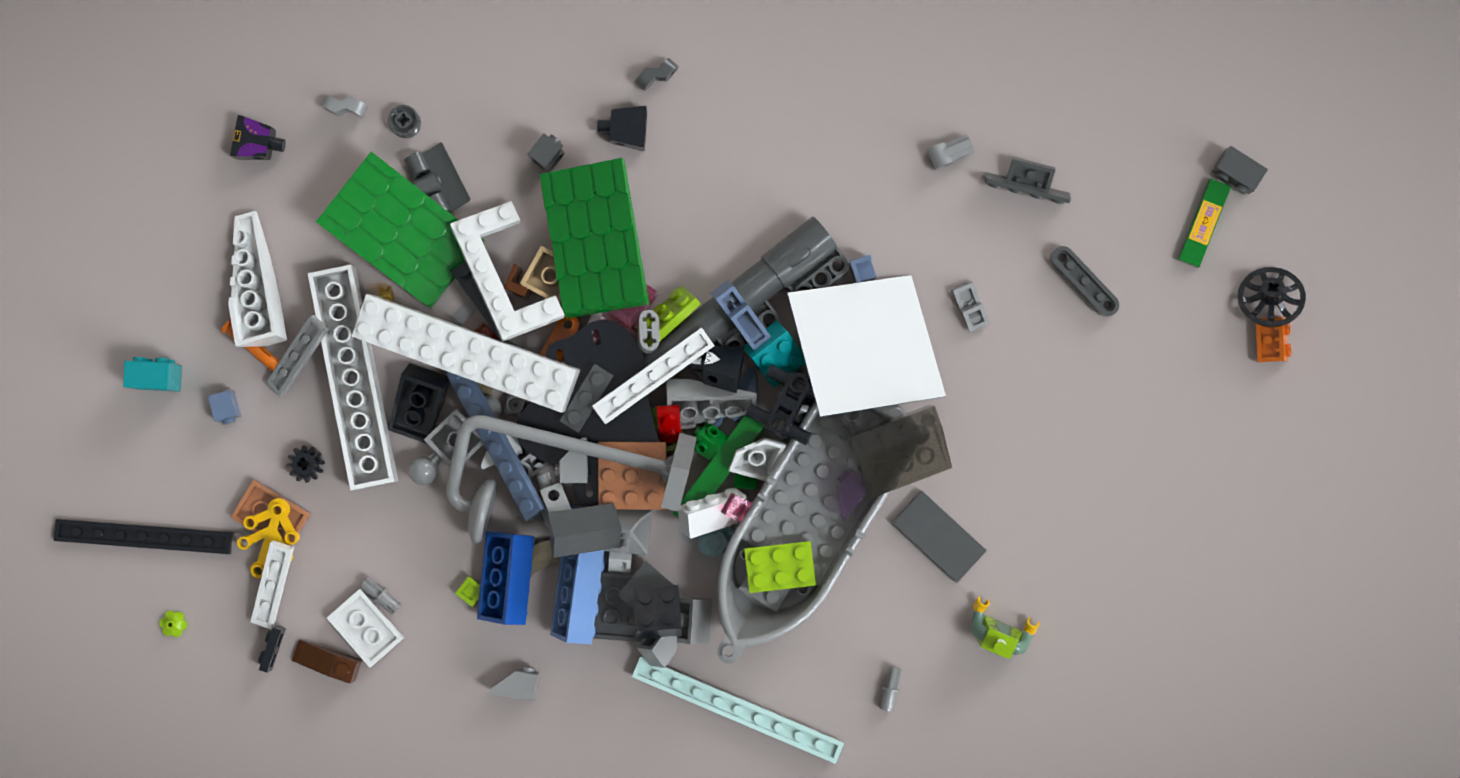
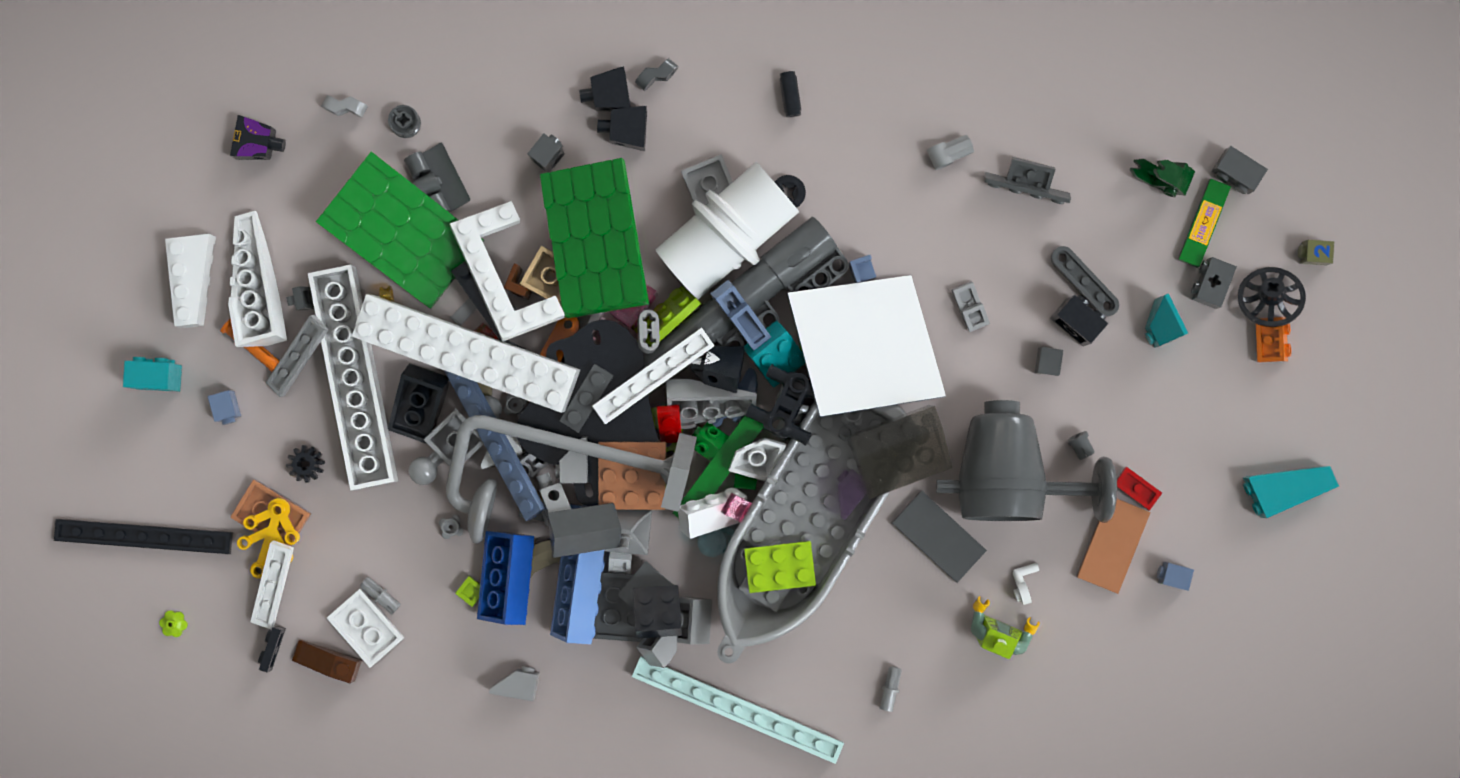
none -> white wedge [165,234,216,328]
none -> dark grey tile [286,286,314,310]
none -> light grey plate [439,515,463,539]
none -> black torso [579,66,631,112]
none -> white piece [655,162,799,299]
none -> light grey plate [681,154,733,206]
none -> black gear [775,175,806,208]
none -> black piece [779,71,802,117]
none -> dark grey piece [936,400,1117,523]
none -> white plate [1013,563,1039,605]
none -> dark grey panel [1035,347,1063,376]
none -> black brick [1050,295,1109,347]
none -> dark grey bush [1067,431,1095,460]
none -> nougat tile [1076,499,1151,594]
none -> red plate [1117,467,1162,511]
none -> dark green piece [1130,159,1195,197]
none -> teal slope [1145,293,1188,348]
none -> sand blue brick [1157,562,1194,591]
none -> dark grey brick [1191,257,1237,309]
none -> teal slope [1243,466,1339,518]
none -> olive brick [1298,240,1334,266]

